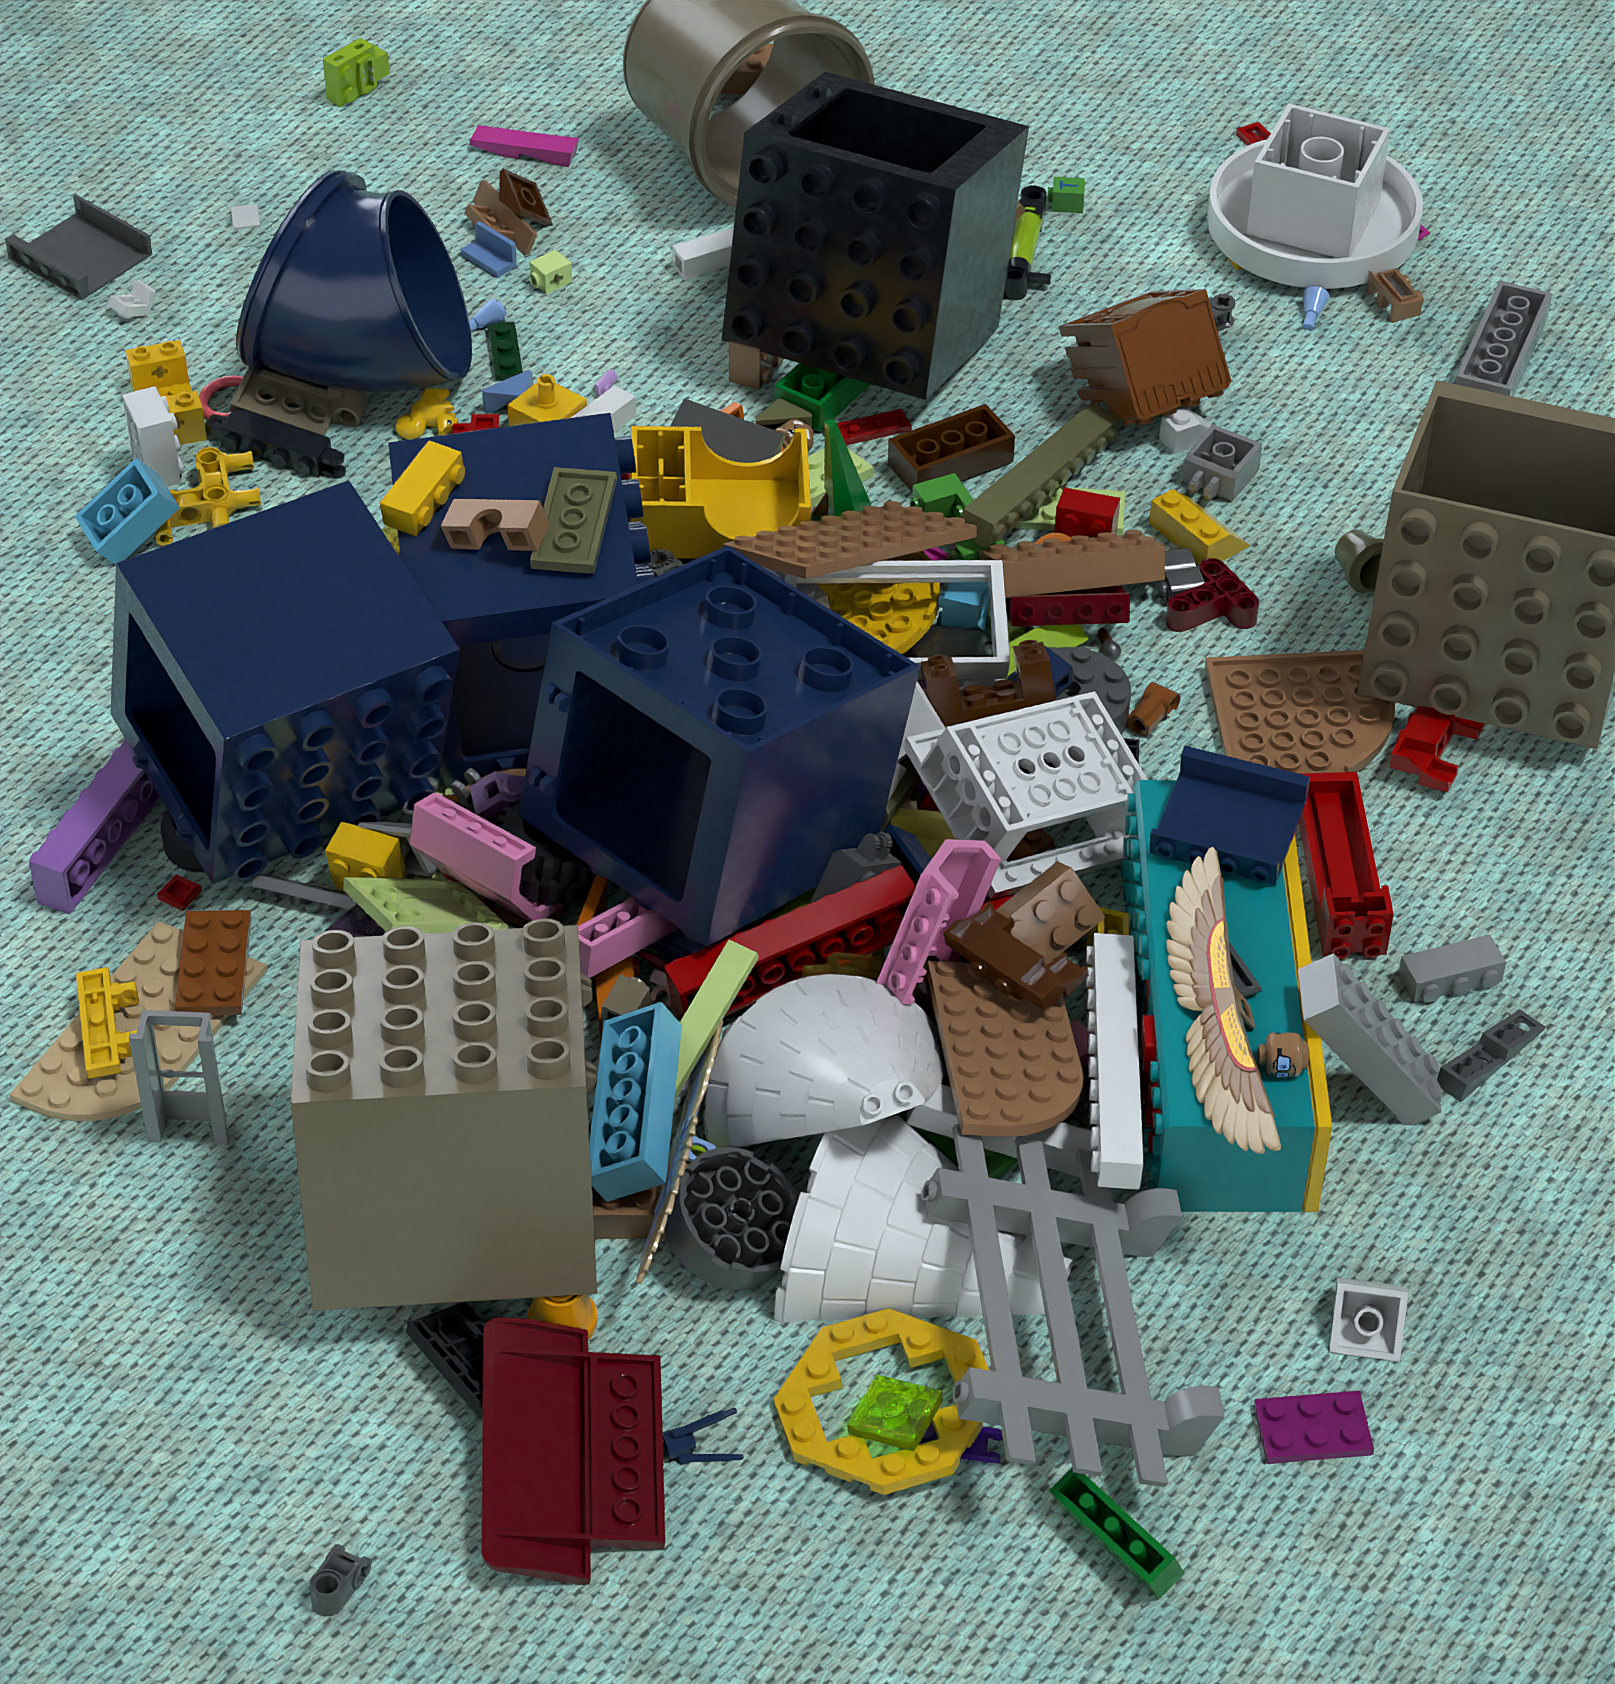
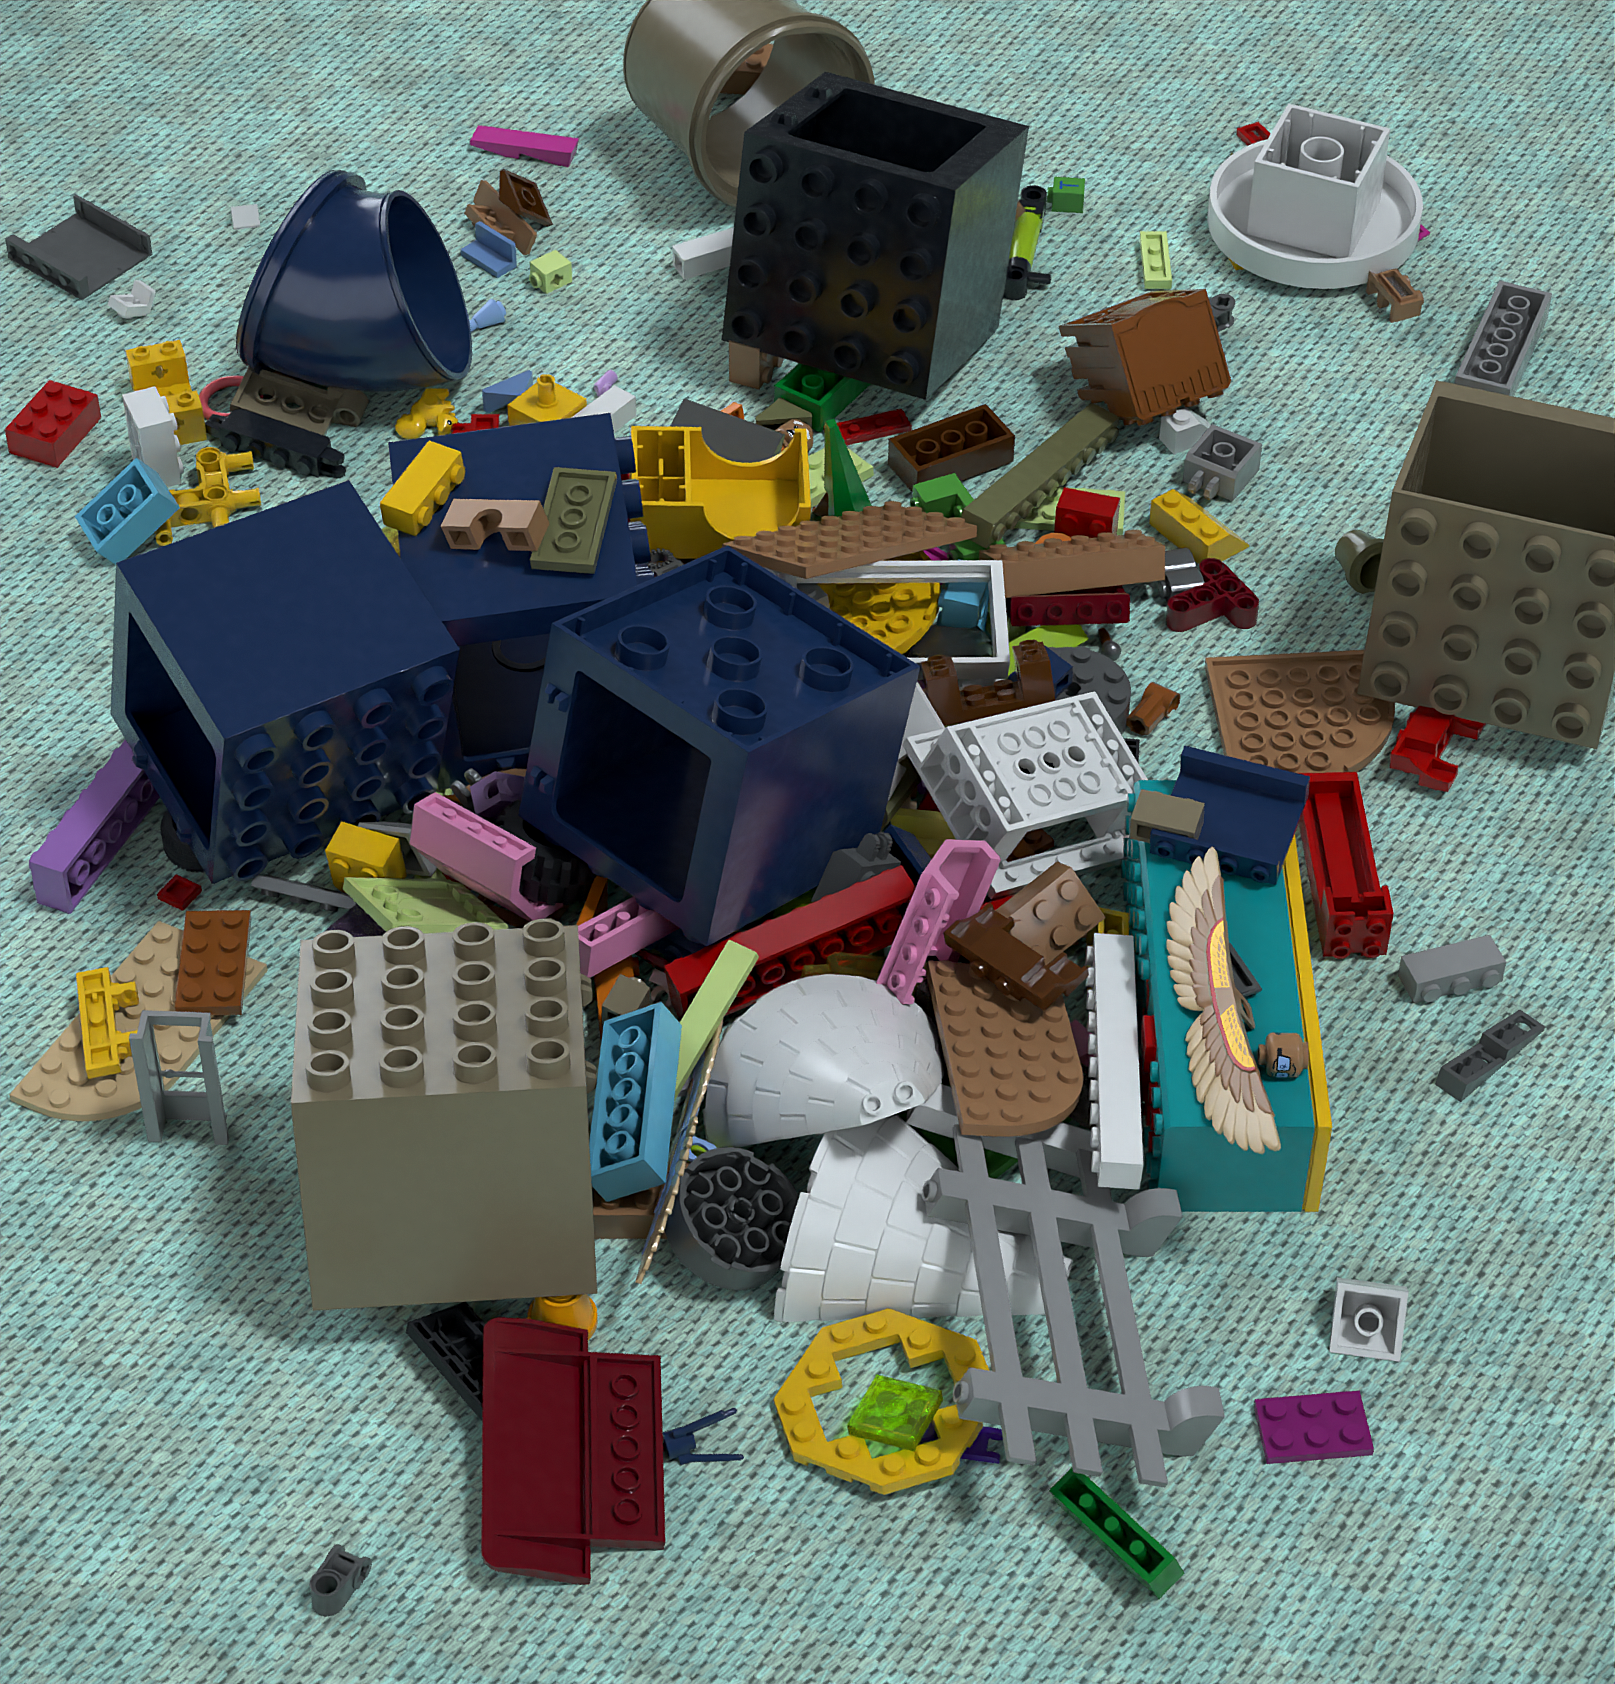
lime piece [323,37,390,107] -> none
dark green plate [488,321,523,382] -> none
light grey brick [1298,954,1443,1125] -> none
light blue cone [1303,286,1329,330] -> none
none -> red brick [5,380,101,468]
none -> dark tan brick [1130,789,1205,843]
none -> yellowish green plate [1139,231,1172,289]

